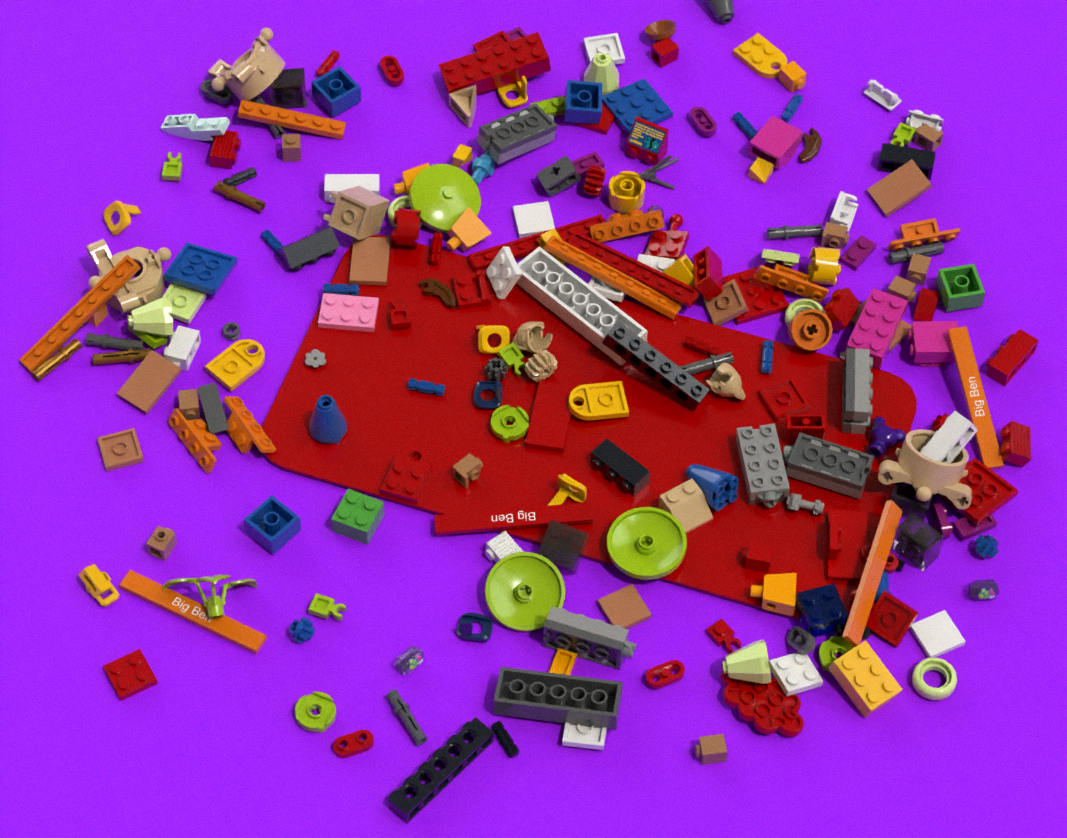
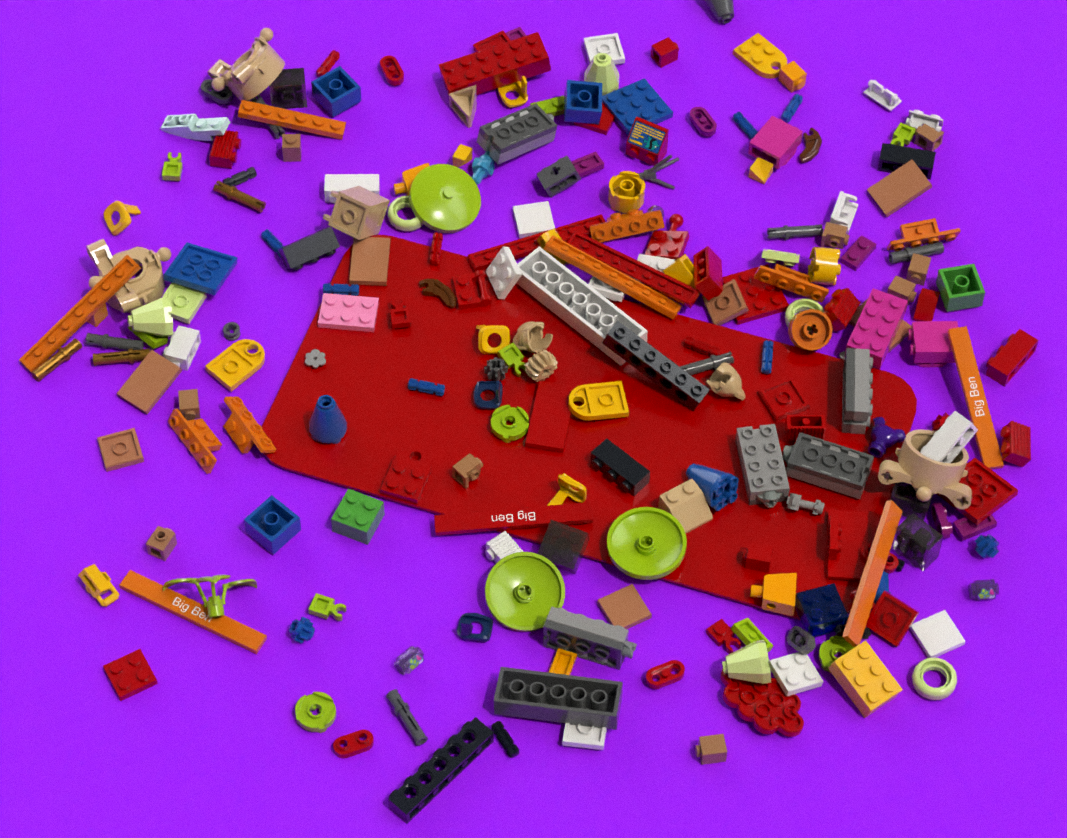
dark grey piece [198,383,228,434] -> none
red brick [392,208,421,247] -> none
light orange torso [446,207,491,252] -> none
red gear [583,165,606,196] -> none
dark orange piece [645,20,676,43] -> none
none -> lime plate [731,618,773,652]

